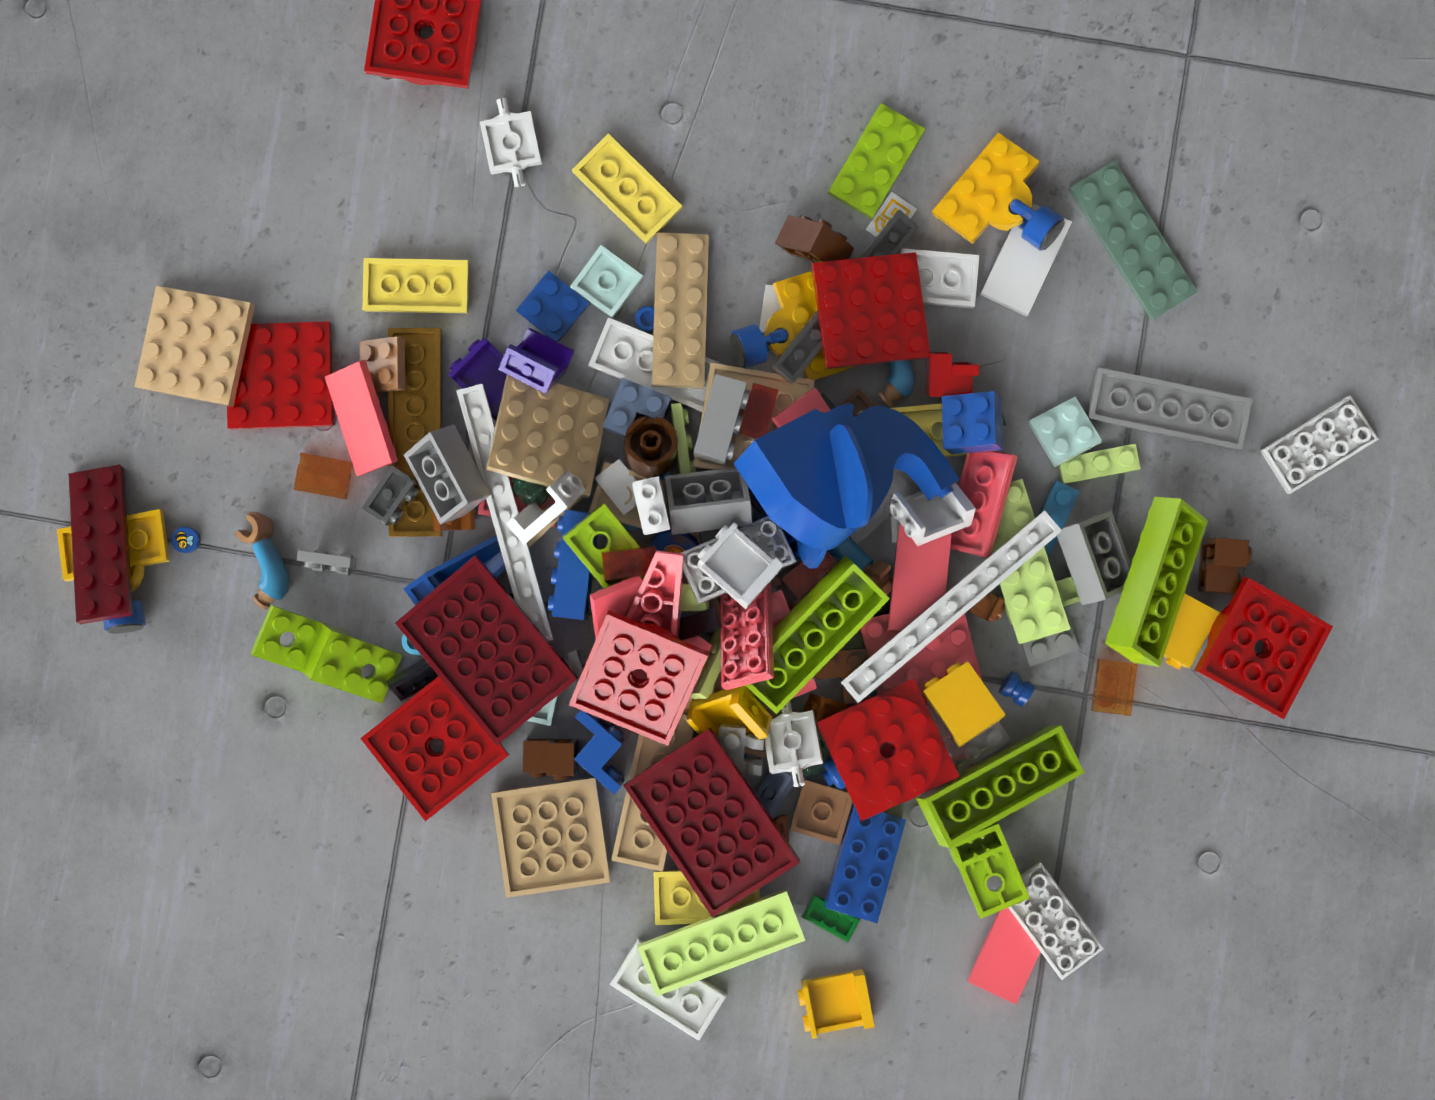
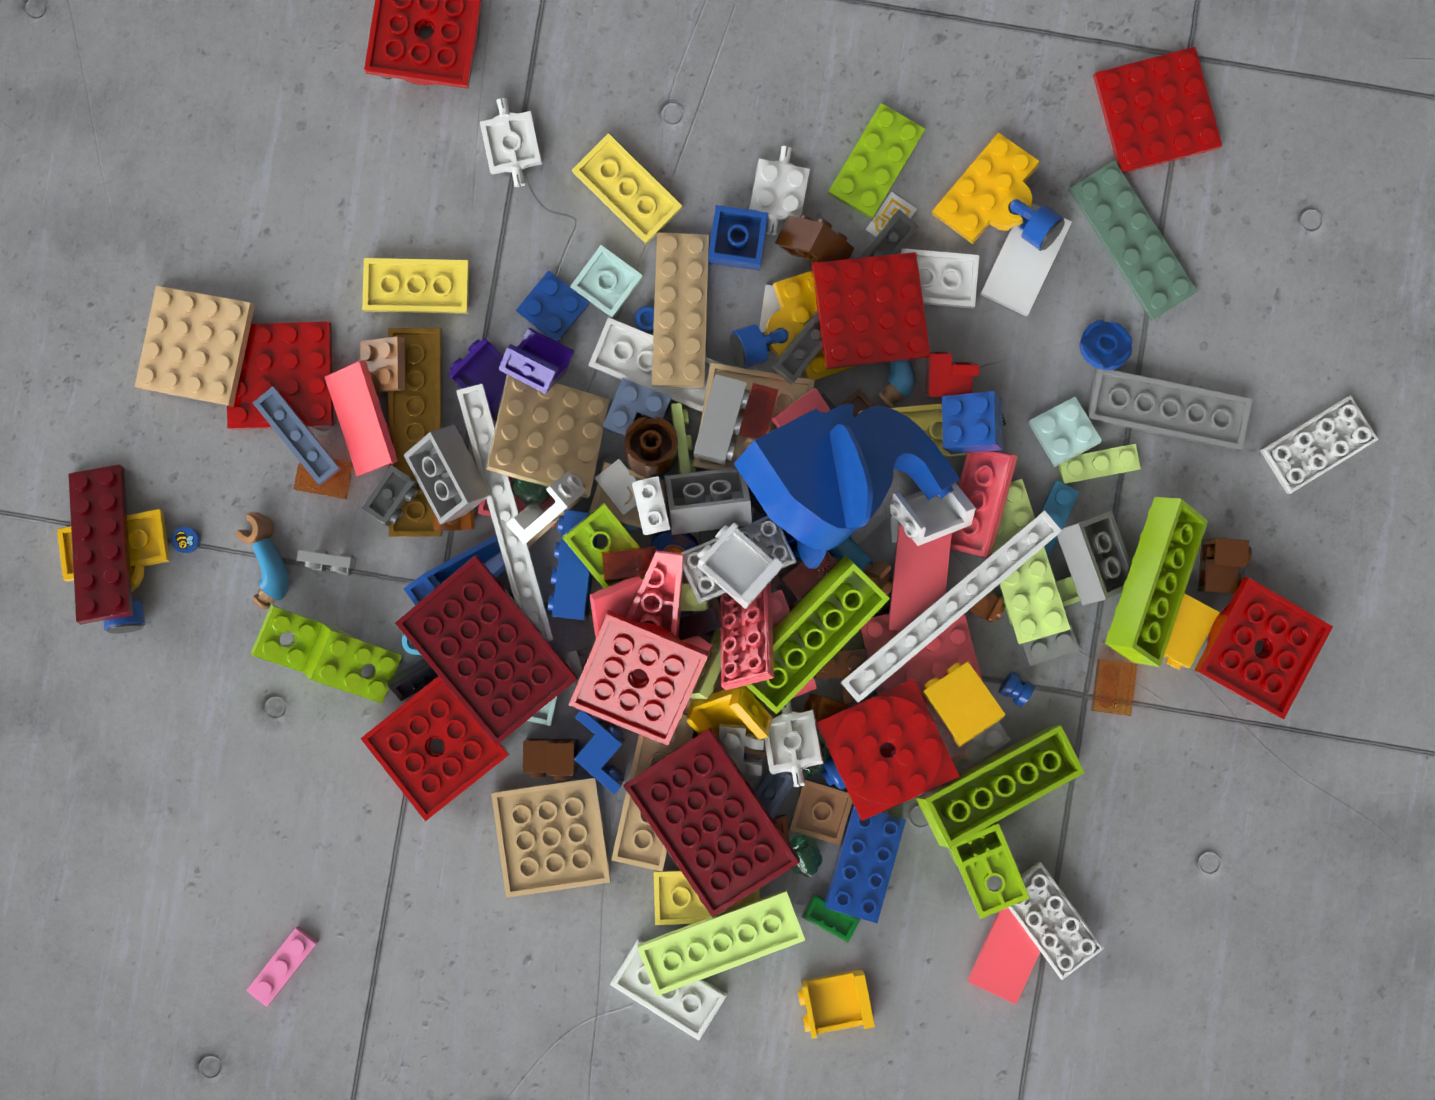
none -> bright pink plate [246,926,318,1007]
none -> sand blue plate [253,387,341,485]
none -> blue brick [708,205,768,271]
none -> white plate [749,146,810,235]
none -> clear green head [789,835,823,877]
none -> blue tile [1079,320,1132,370]
none -> red plate [1093,47,1222,174]

